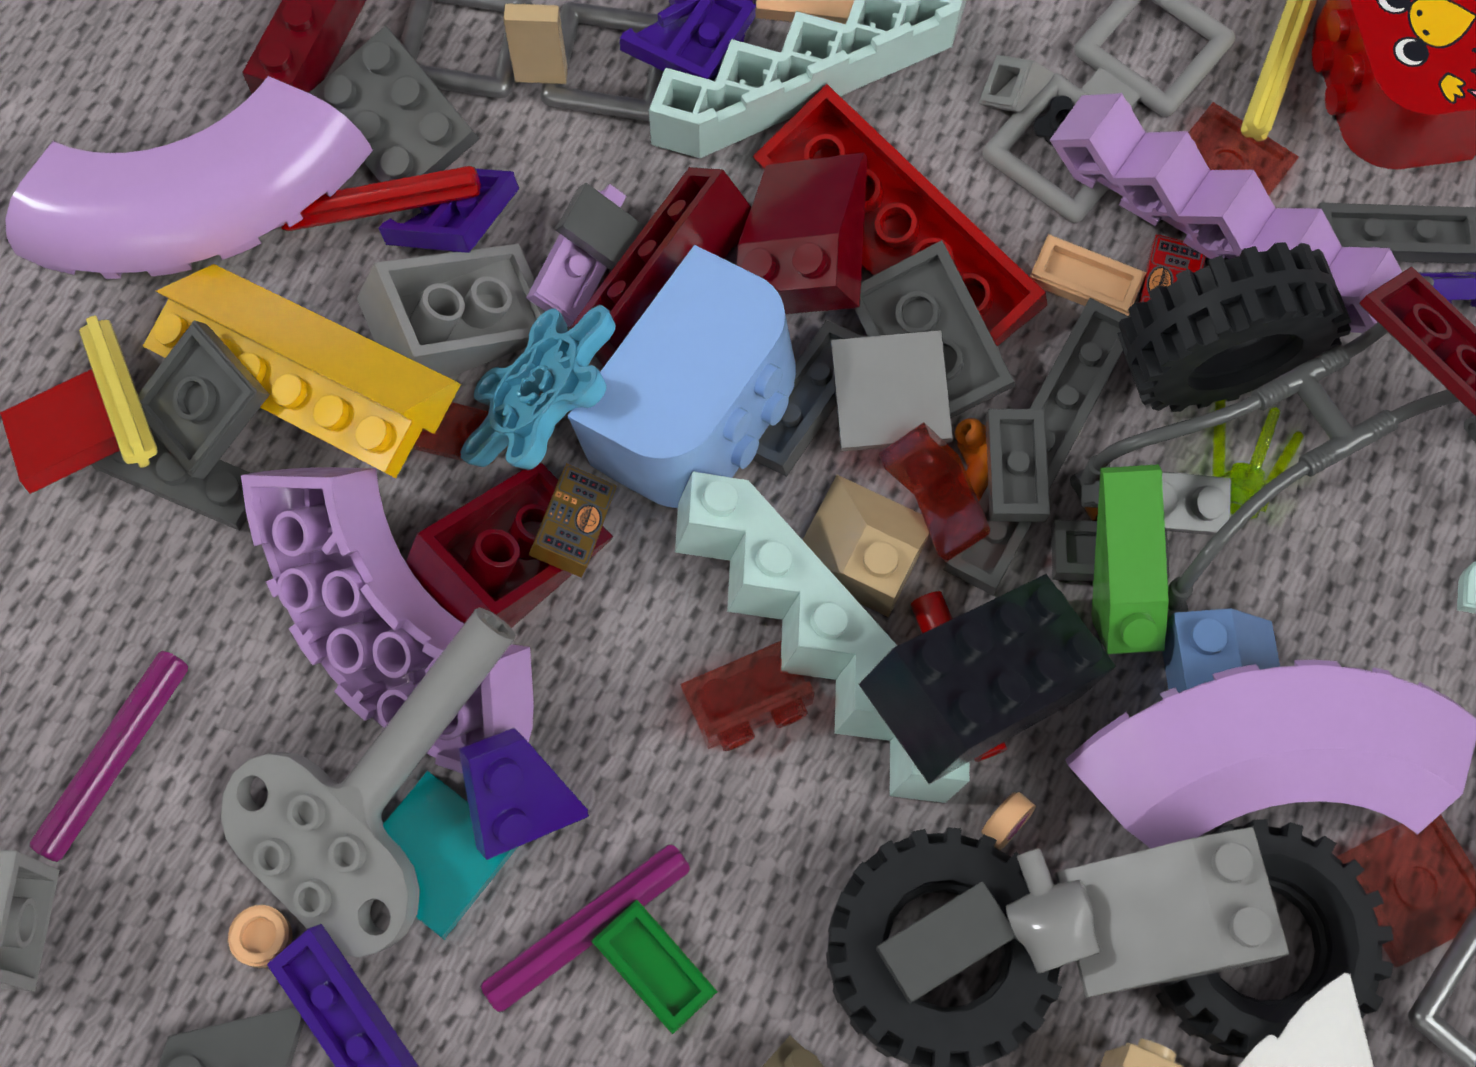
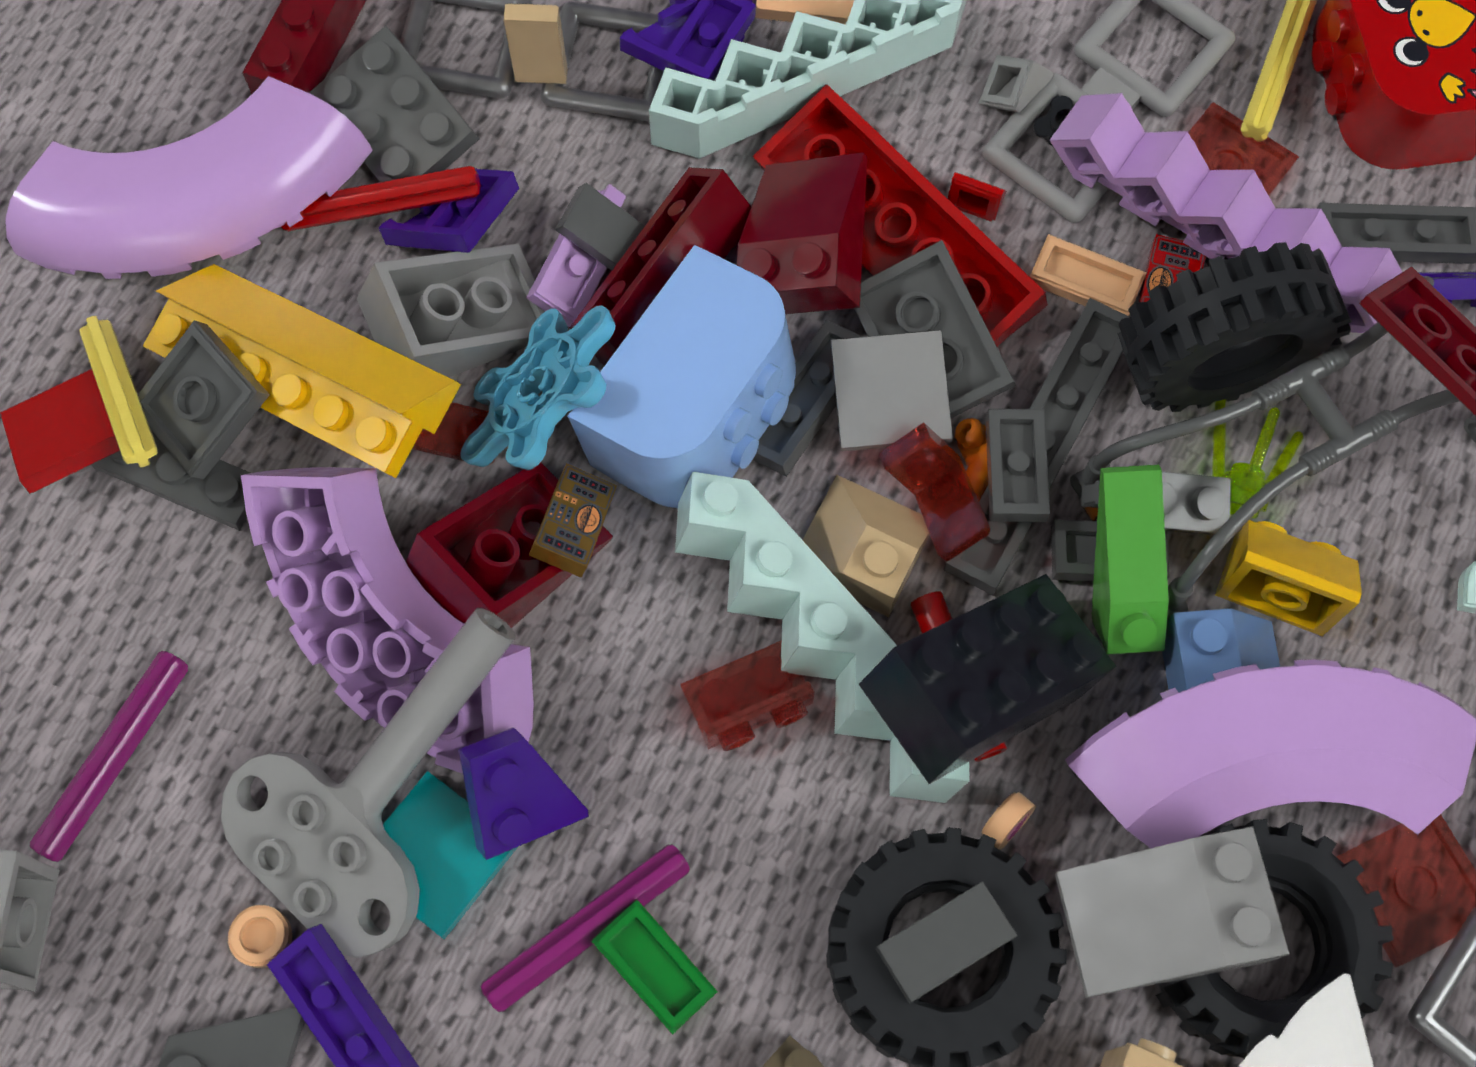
light grey piece [1006,848,1101,974] -> none
none -> red slope [947,172,1007,222]
none -> yellow slope [1215,520,1362,636]

